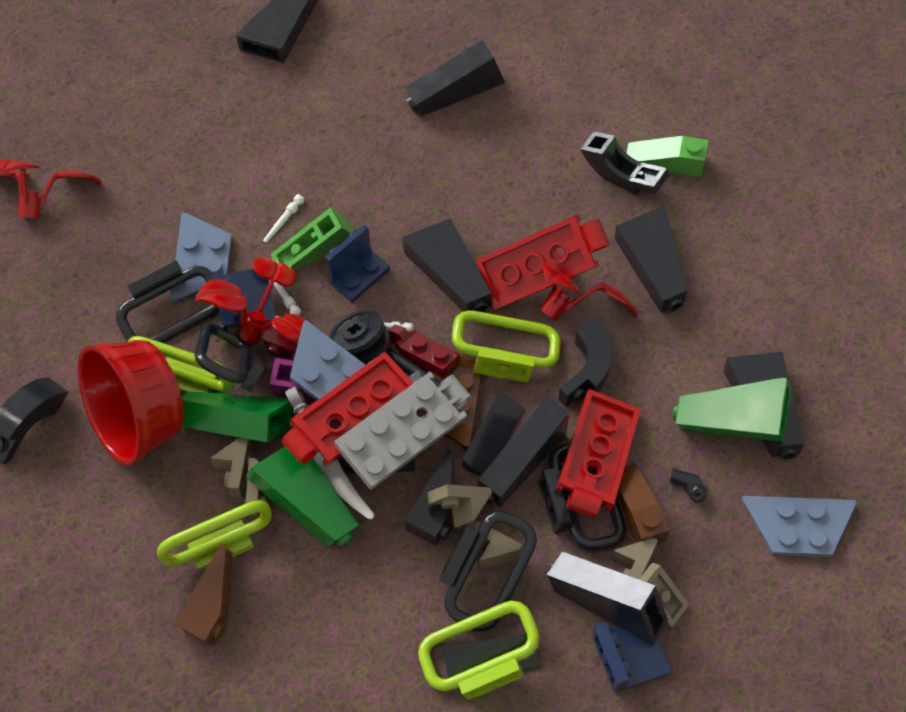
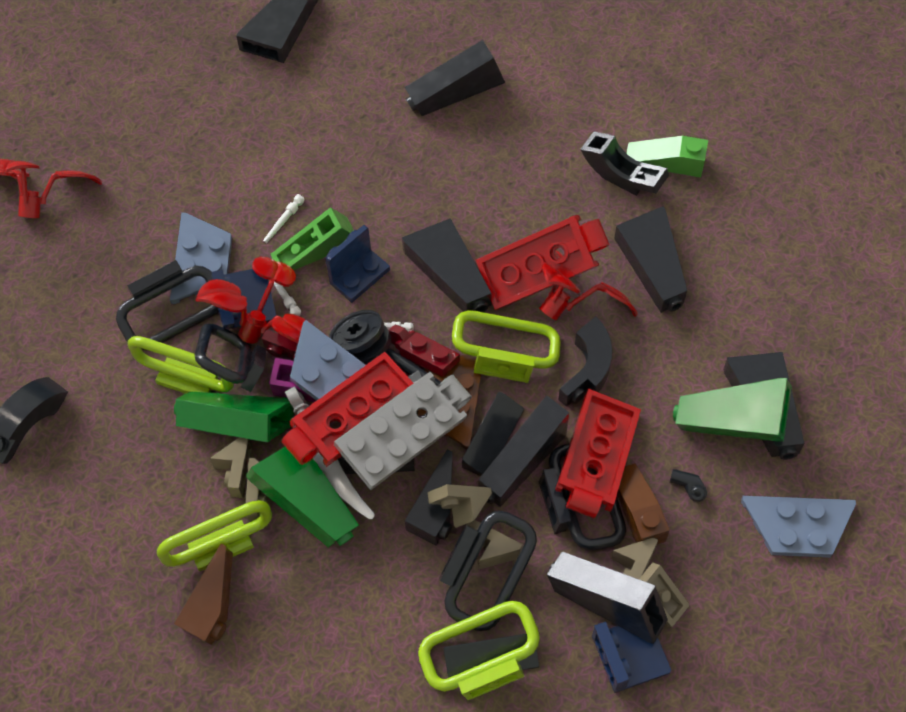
red piece [77,340,184,465] -> none

